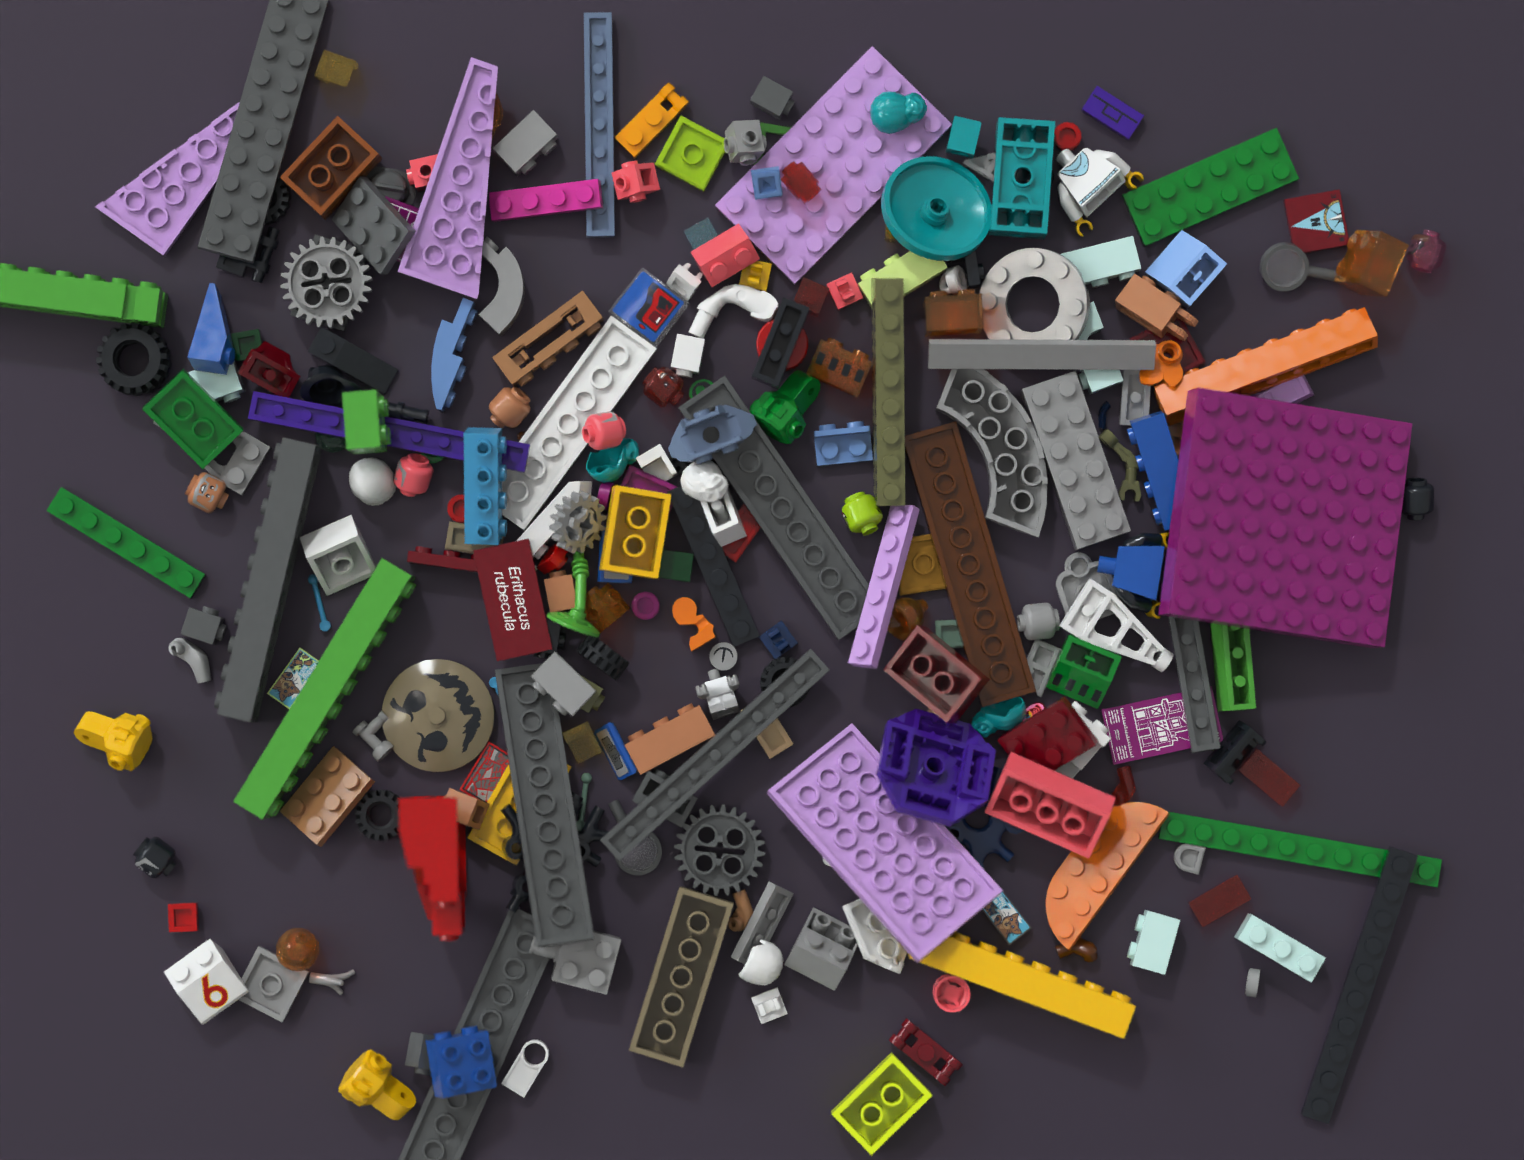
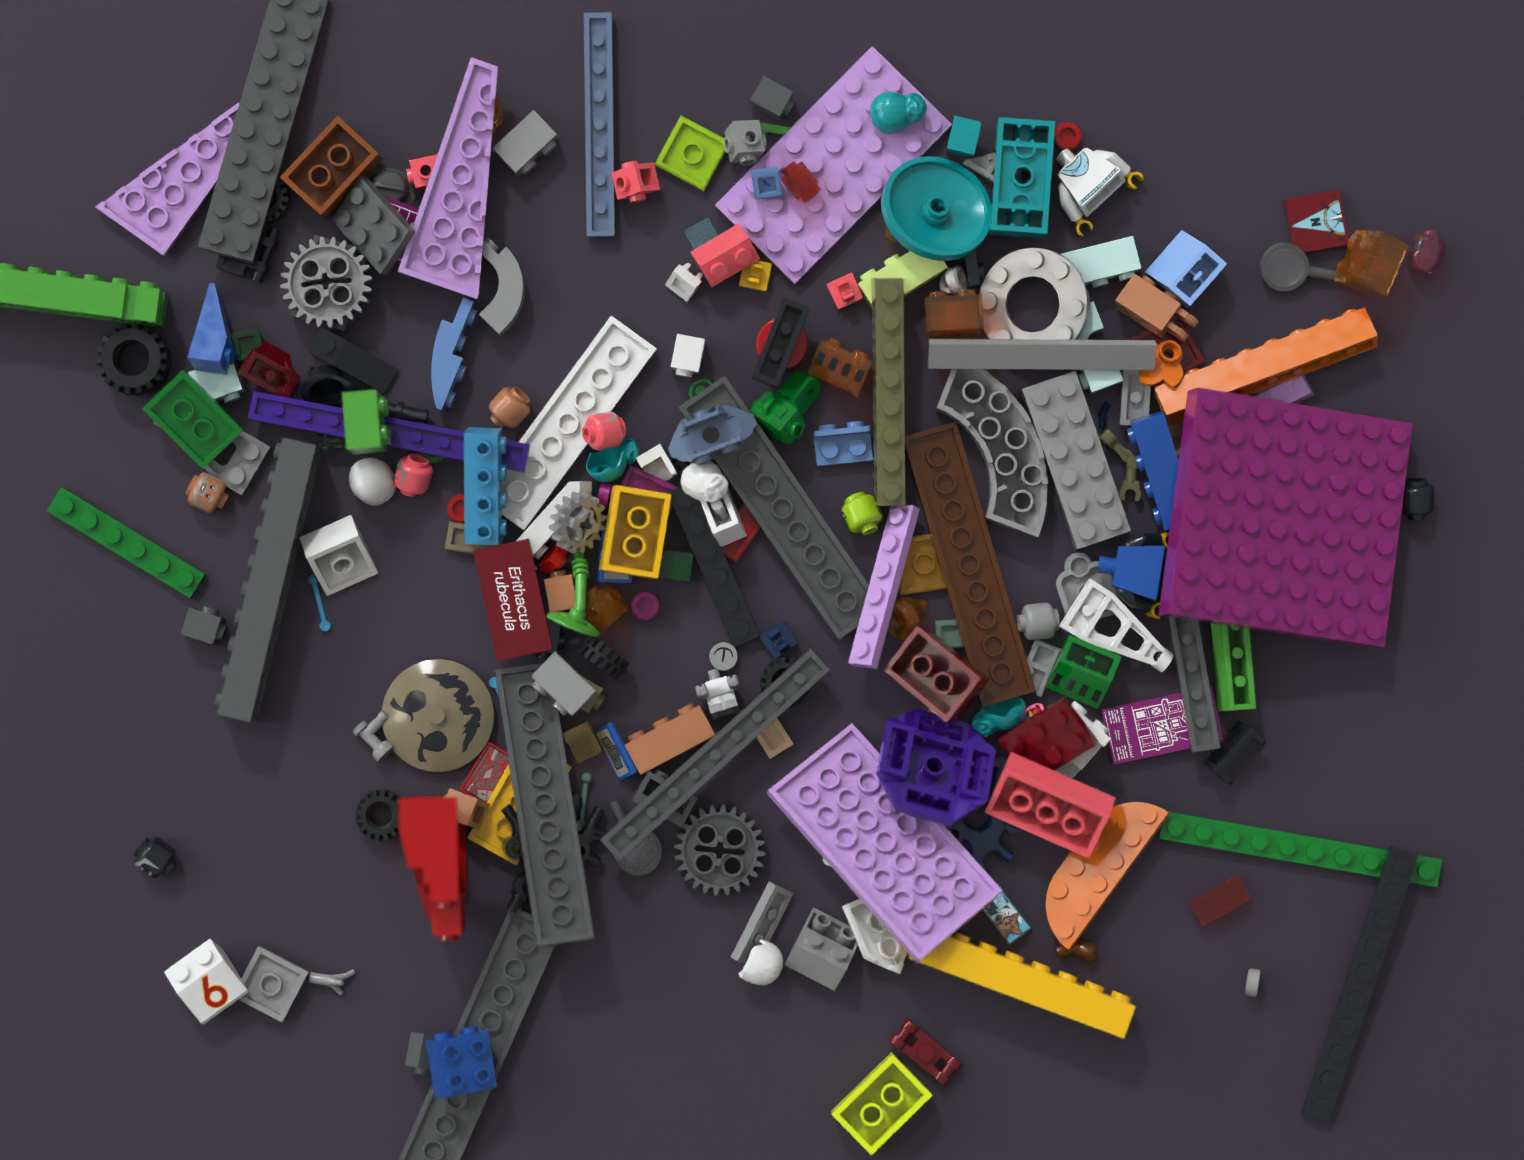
yellow piece [74,711,153,771] -> none
light grey arm [168,638,212,683] -> none
red plate [168,902,199,932] -> none
bright green brick [233,558,417,820] -> none
tile [267,648,319,709] -> none
clear orange helmet [276,928,319,971] -> none
medium nougat plate [280,746,375,847] -> none
clear yellow panel [314,49,358,87] -> none
yellow piece [338,1050,416,1120] -> none
dark red plate [407,546,478,572] -> none
dark pink plate [489,179,603,222] -> none
medium nougat brick [492,290,604,387] -> none
white piece [501,1039,549,1097] -> none
light grey brick [529,930,621,995] -> none
slope [608,267,690,348] -> none
light orange plate [614,82,689,159] -> none
dark tan brick [629,886,734,1067] -> none
clear red head [642,366,685,408] -> none
orange leg [672,597,716,652] -> none
white piece [689,284,779,339] -> none
medium nougat arm [728,889,753,932] -> none
white tile [751,987,788,1024] -> none
clear red brick [794,277,829,317] -> none
coral wheel [932,973,971,1013] -> none
dark purple tile [1081,86,1144,140] -> none
clear red arm [1111,765,1136,806] -> none
green plate [1122,128,1299,247] -> none
light aqua brick [1127,910,1180,975] -> none
light grey tile [1173,843,1206,875] -> none
light aqua arch [1234,913,1326,982] -> none
clear red plate [1238,749,1300,807] -> none

